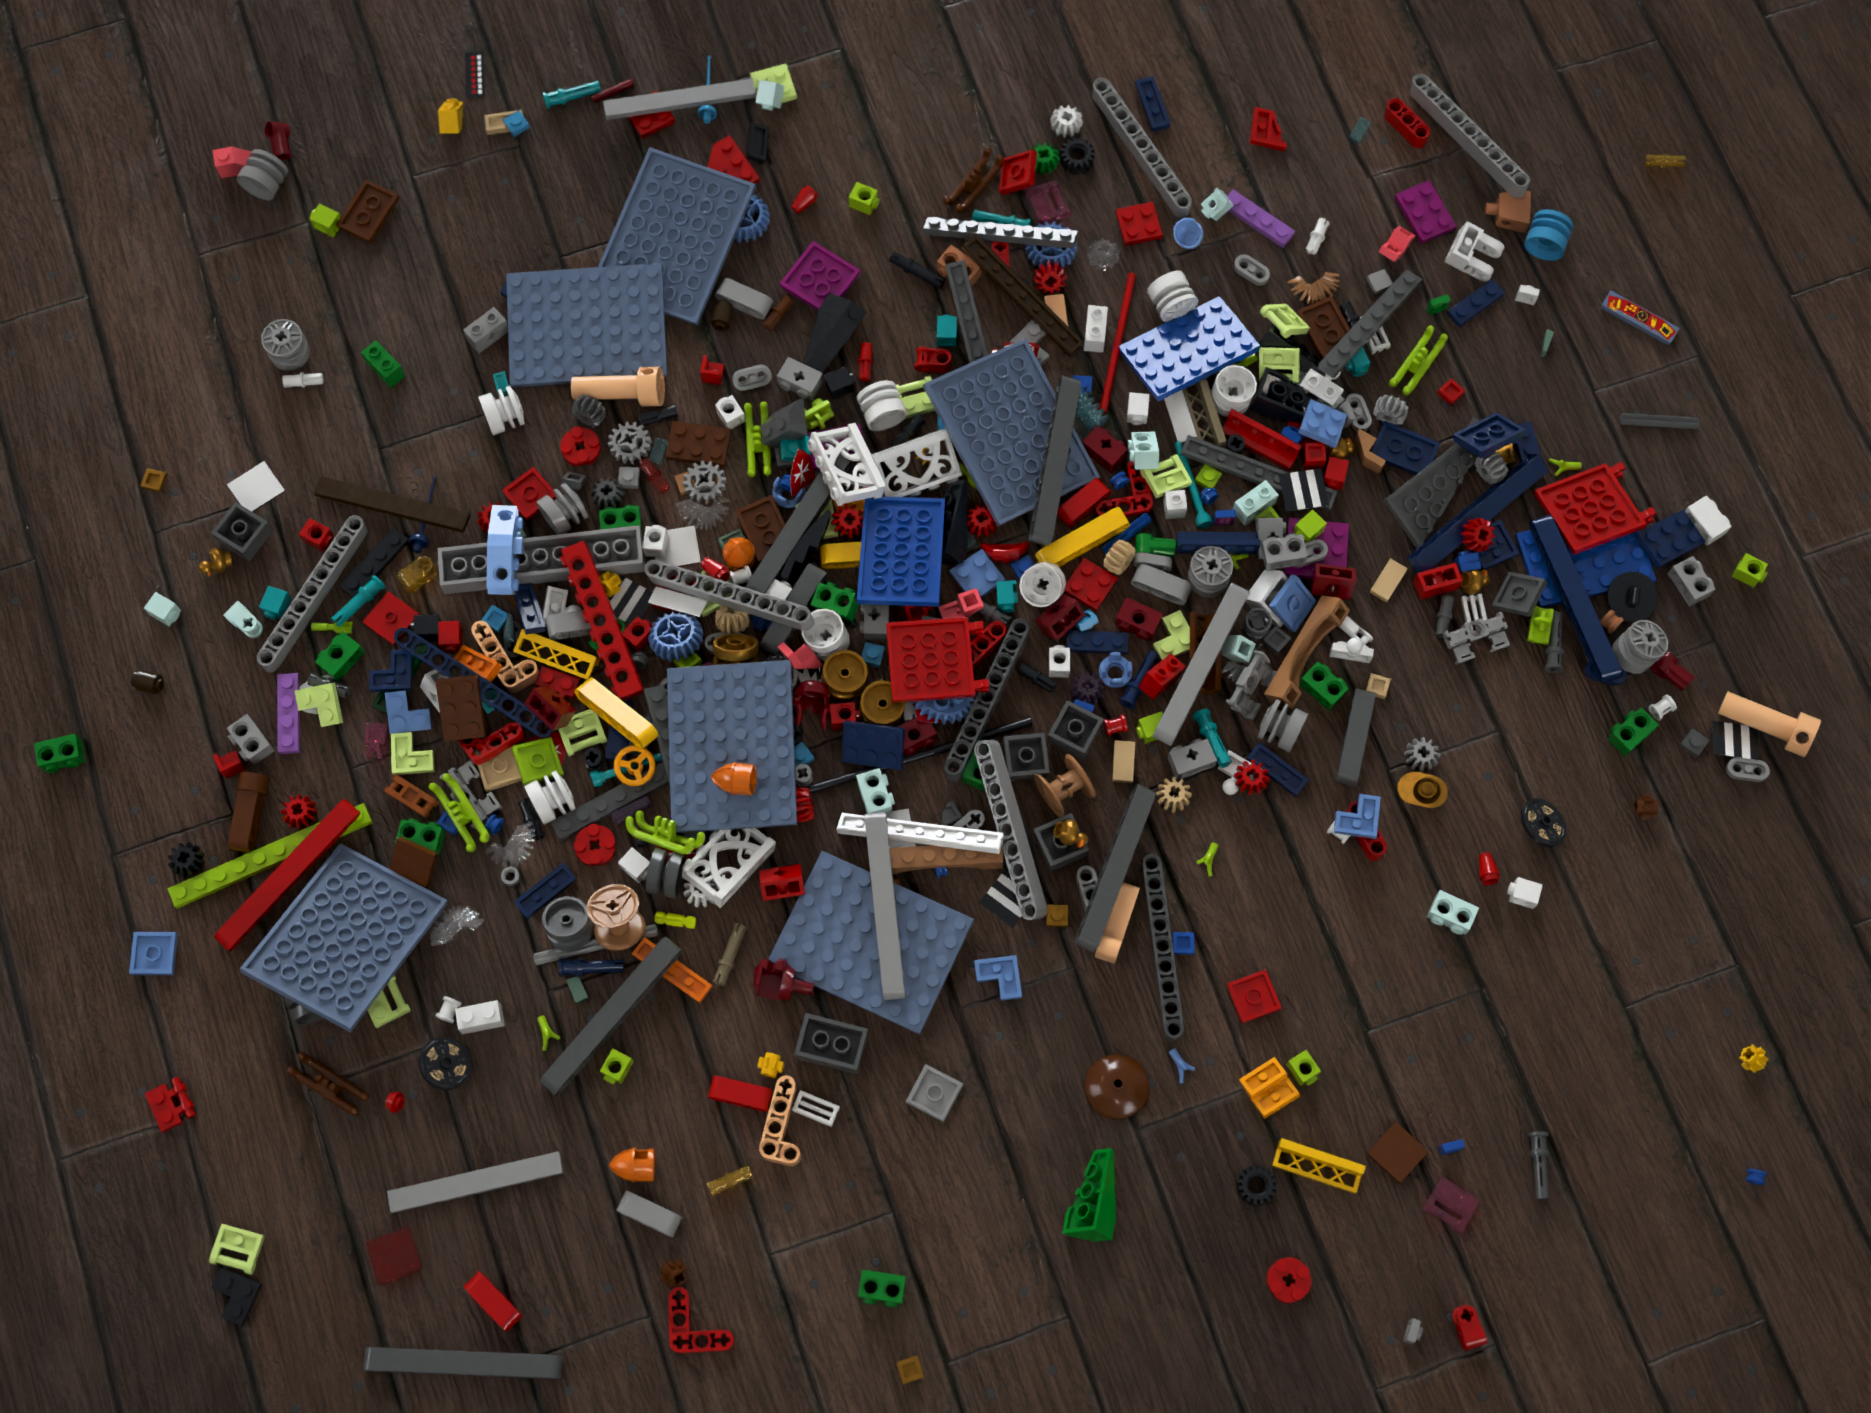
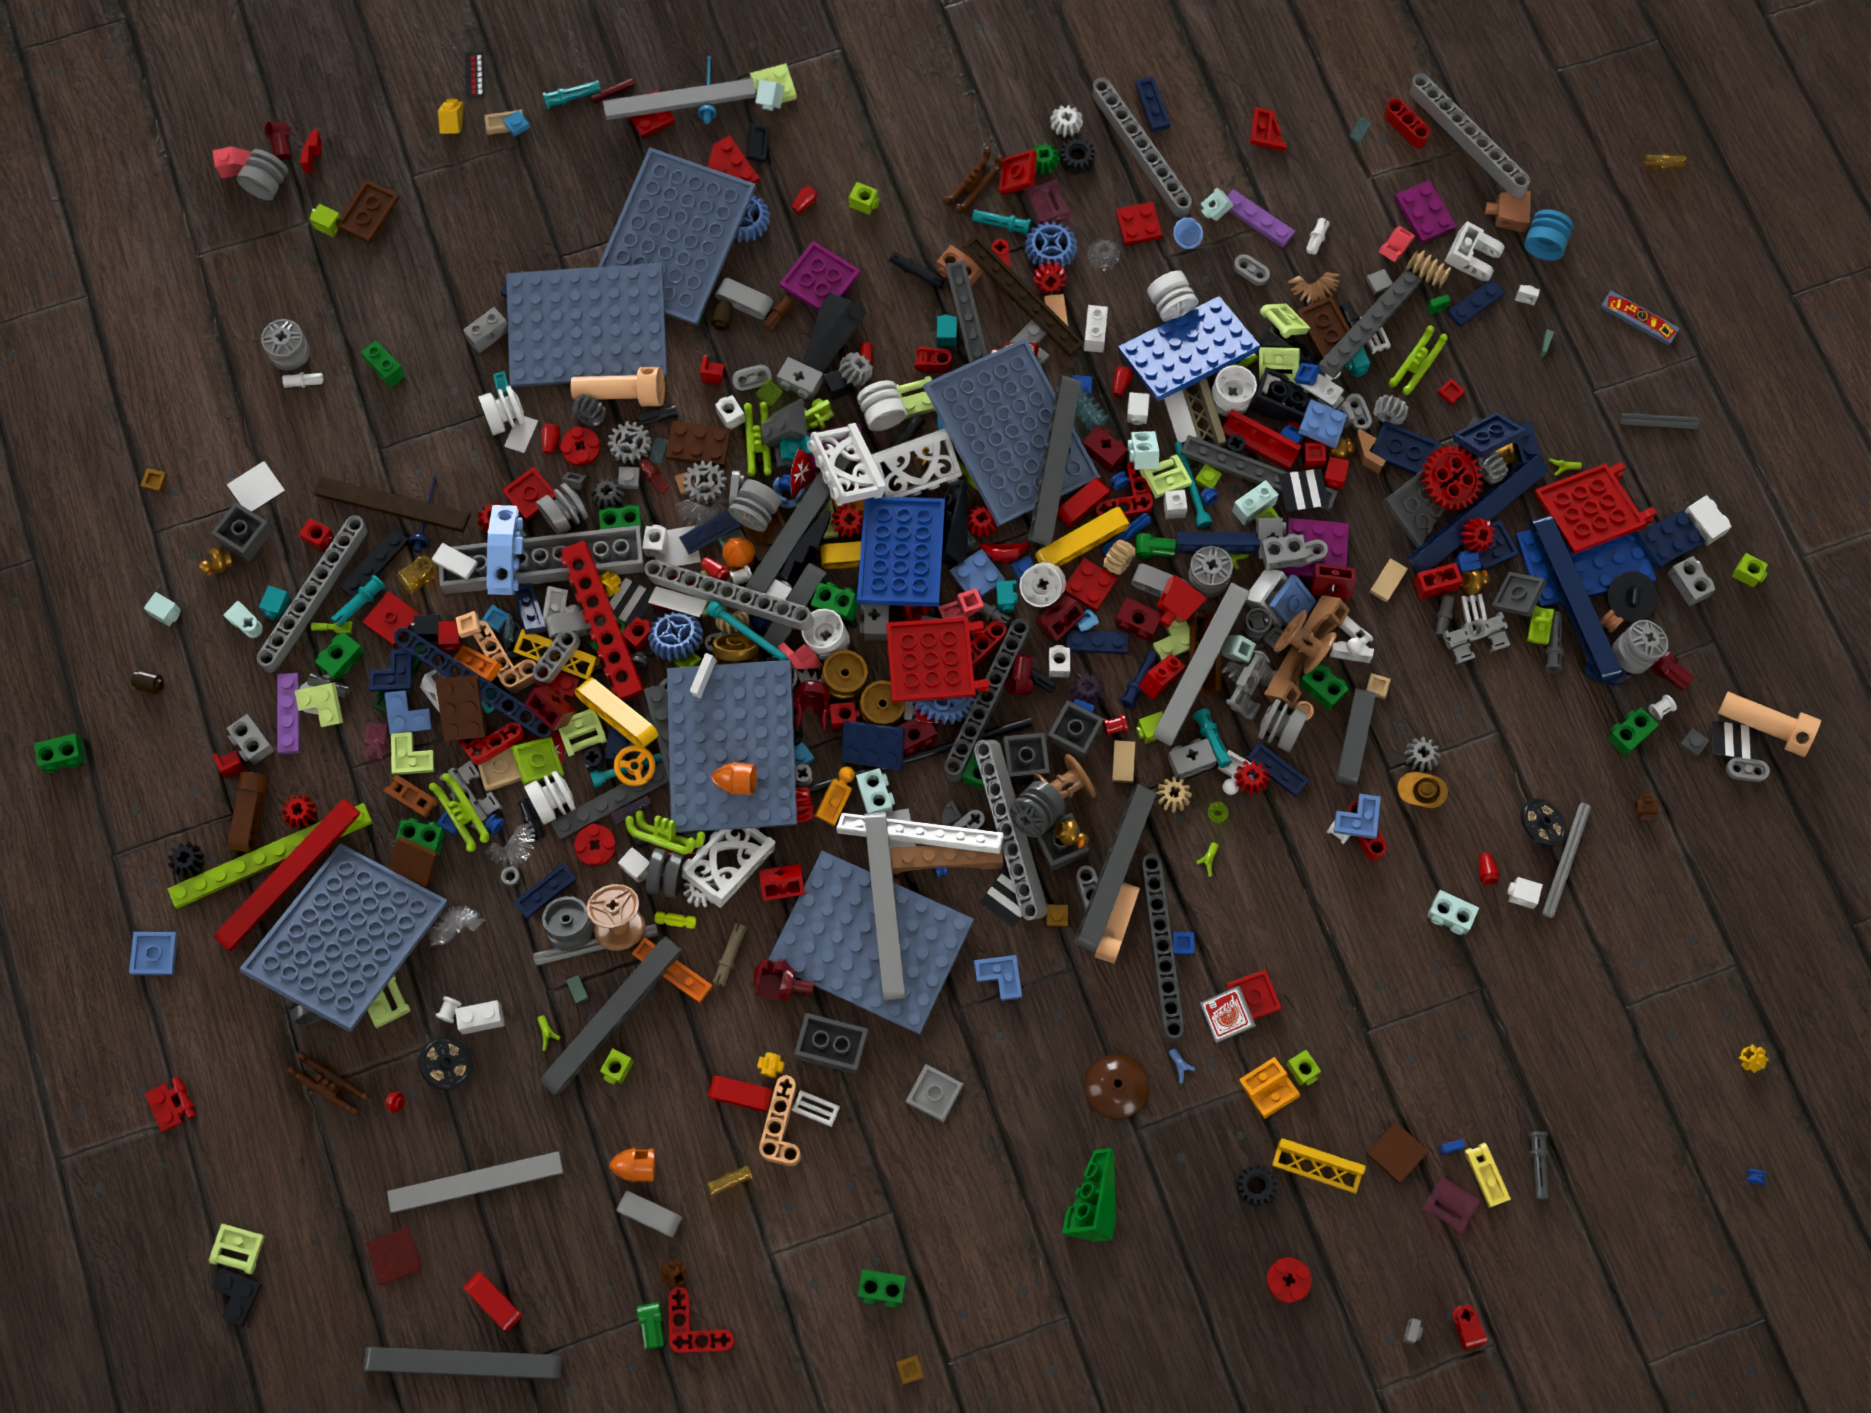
dark blue pin [558,957,624,977] -> none
dark azure plate [861,642,885,668] -> none
dark grey plate [923,217,1078,249] -> none
red piece [1099,273,1136,414] -> none
medium blue piece [1099,652,1133,688] -> none
light grey beam [1133,553,1173,572] -> none
blue tile [1213,510,1236,525] -> none
lime brick [1293,510,1327,543] -> none
none -> red slope [300,129,322,173]
none -> white tile [432,543,478,580]
none -> light nougat plate [456,611,481,638]
none -> white sticker [504,416,538,453]
none -> light grey beam [533,630,580,684]
none -> red cone [541,424,561,454]
none -> green piece [637,1302,664,1349]
none -> dark blue plate [679,509,741,555]
none -> white tile [690,653,716,699]
none -> teal piece [706,599,787,661]
none -> light grey wheel [728,479,782,532]
none -> light grey plate [729,471,745,508]
none -> clear neon green plate [755,379,784,408]
none -> light orange plate [815,767,855,826]
none -> light grey gear [839,352,873,387]
none -> dark red piece [1006,654,1034,695]
none -> dark grey wheel [1008,781,1065,838]
none -> red cone [1112,366,1133,397]
none -> red torso [1157,575,1206,627]
none -> tile [1200,986,1256,1043]
none -> clear neon green plate [1207,802,1228,823]
none -> medium nougat piece [1274,610,1336,674]
none -> light nougat plate [1293,701,1314,721]
none -> blue tile [1294,363,1321,386]
none -> tan piece [1406,250,1451,288]
none -> red gear [1420,446,1483,511]
none -> light yellow plate [1464,1143,1511,1208]
none -> light grey axle [1542,803,1591,918]

